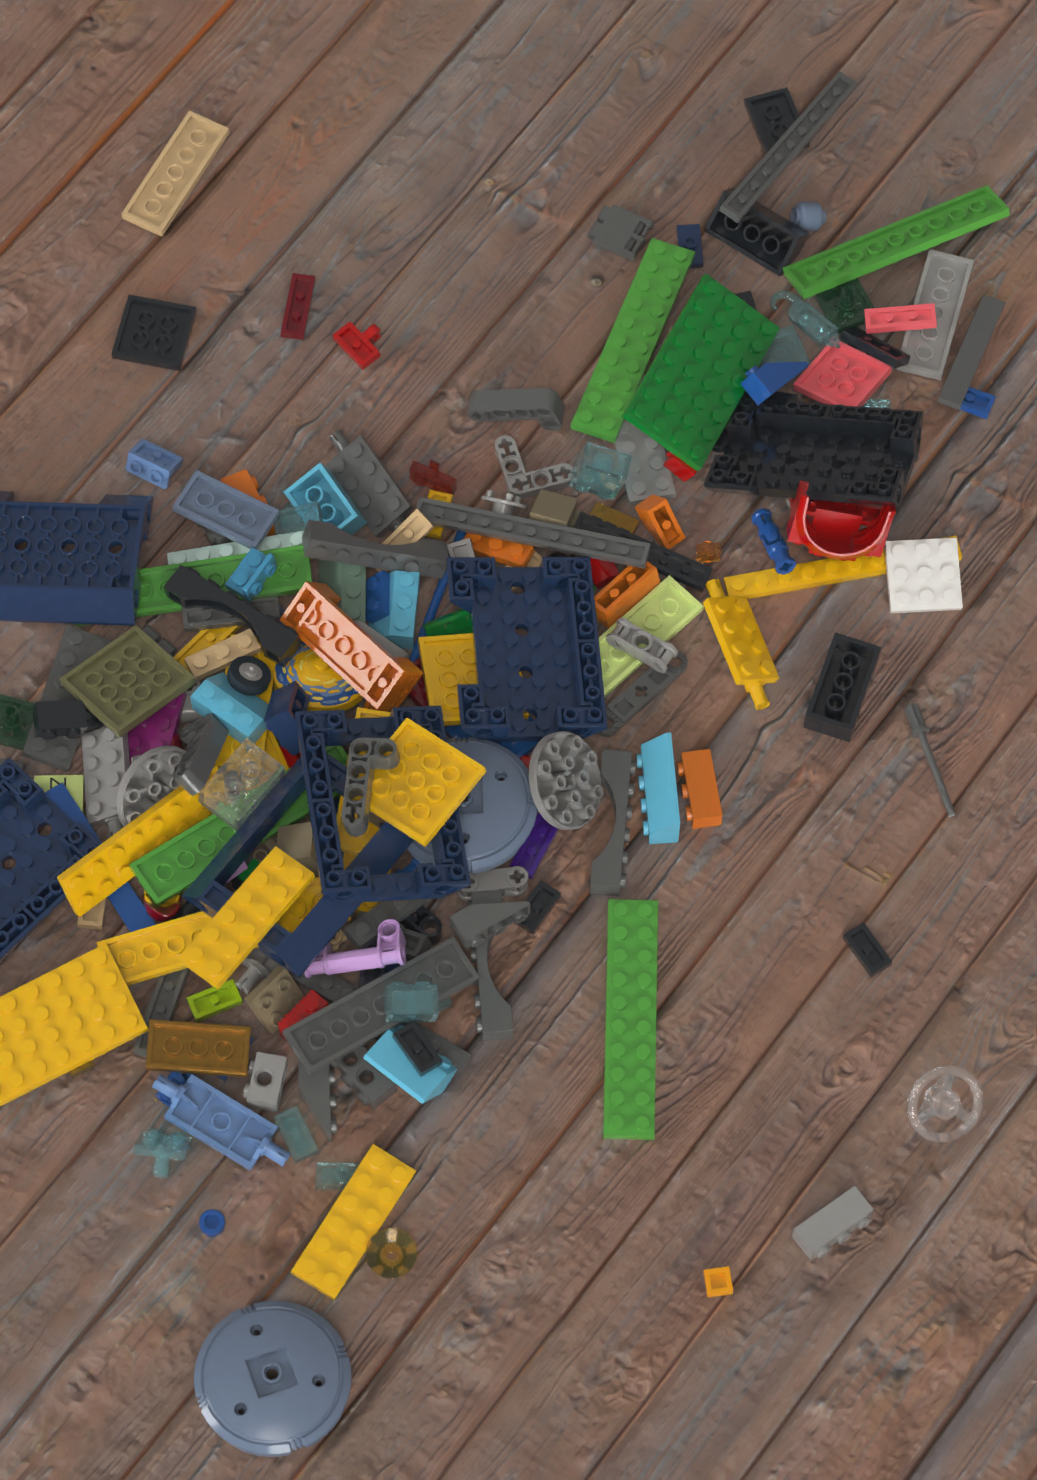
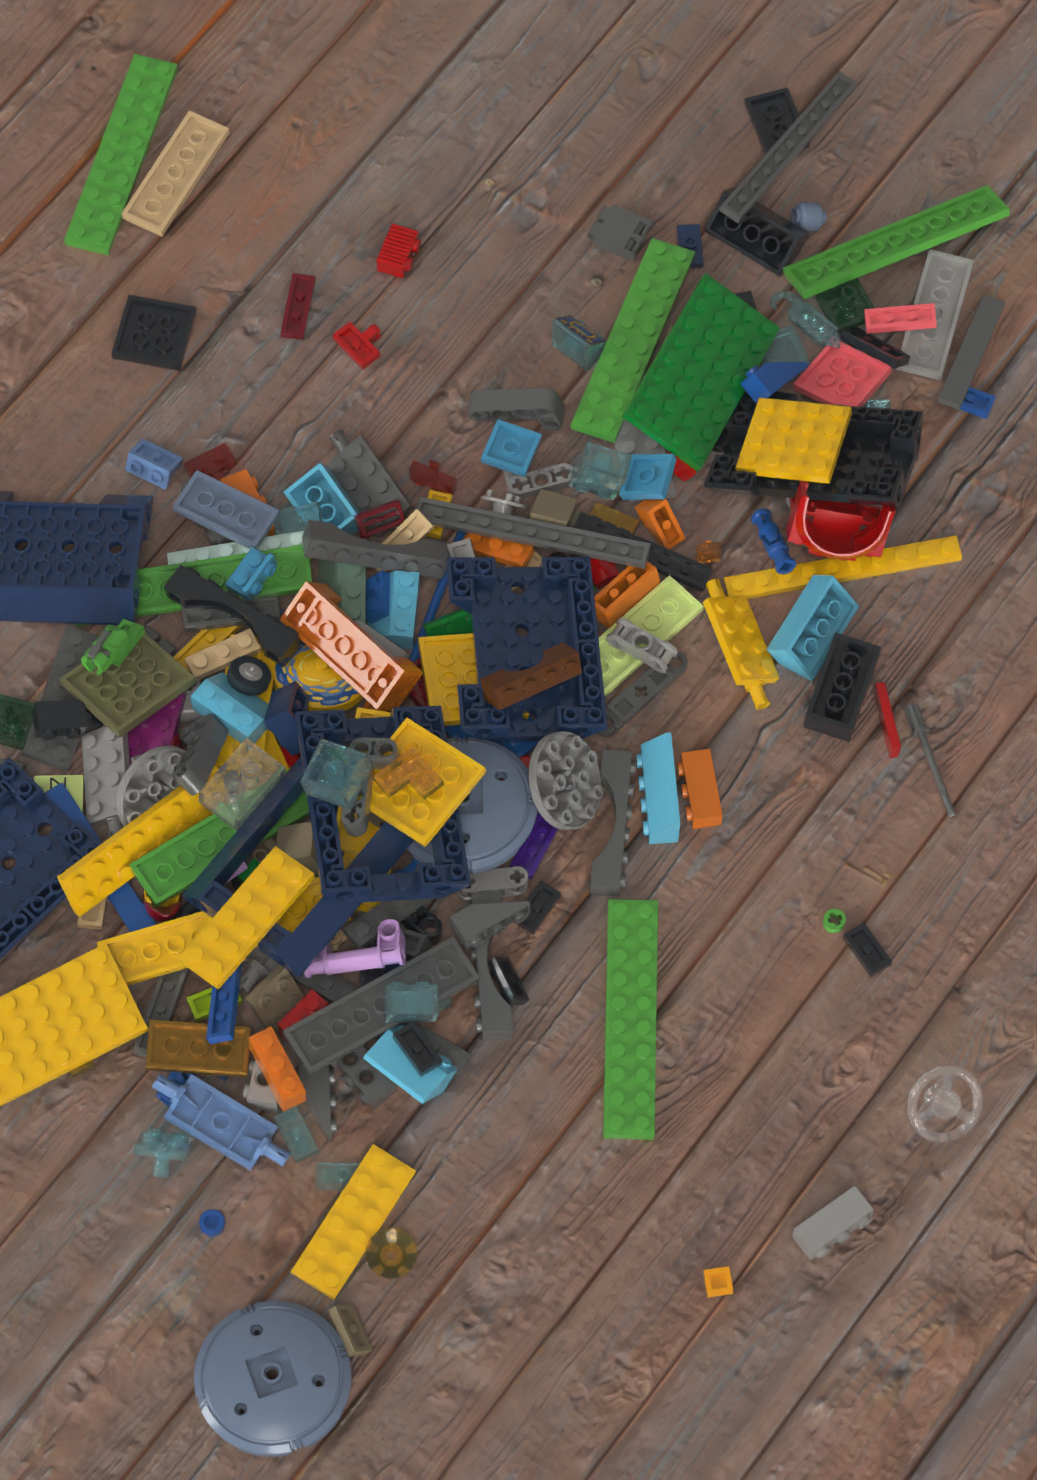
white plate [884,538,963,613] -> none
none -> bright green plate [64,54,178,256]
none -> bright green plate [81,619,145,675]
none -> clear red plate [183,443,237,481]
none -> blue plate [206,963,242,1044]
none -> orange brick [248,1026,306,1112]
none -> clear light blue brick [300,738,372,810]
none -> dark tan plate [328,1304,373,1357]
none -> dark red tile [353,499,405,539]
none -> clear yellow plate [373,747,444,800]
none -> red brick [377,223,421,278]
none -> reddish brown arch [480,642,582,710]
none -> dark azure plate [481,419,542,477]
none -> black plate [487,957,529,1005]
none -> clear light blue slope [552,315,606,371]
none -> dark azure plate [619,454,677,500]
none -> yellow plate [735,398,852,484]
none -> medium azure slope [766,575,859,681]
none -> bright green bush [823,908,846,933]
none -> red tile [873,682,901,758]

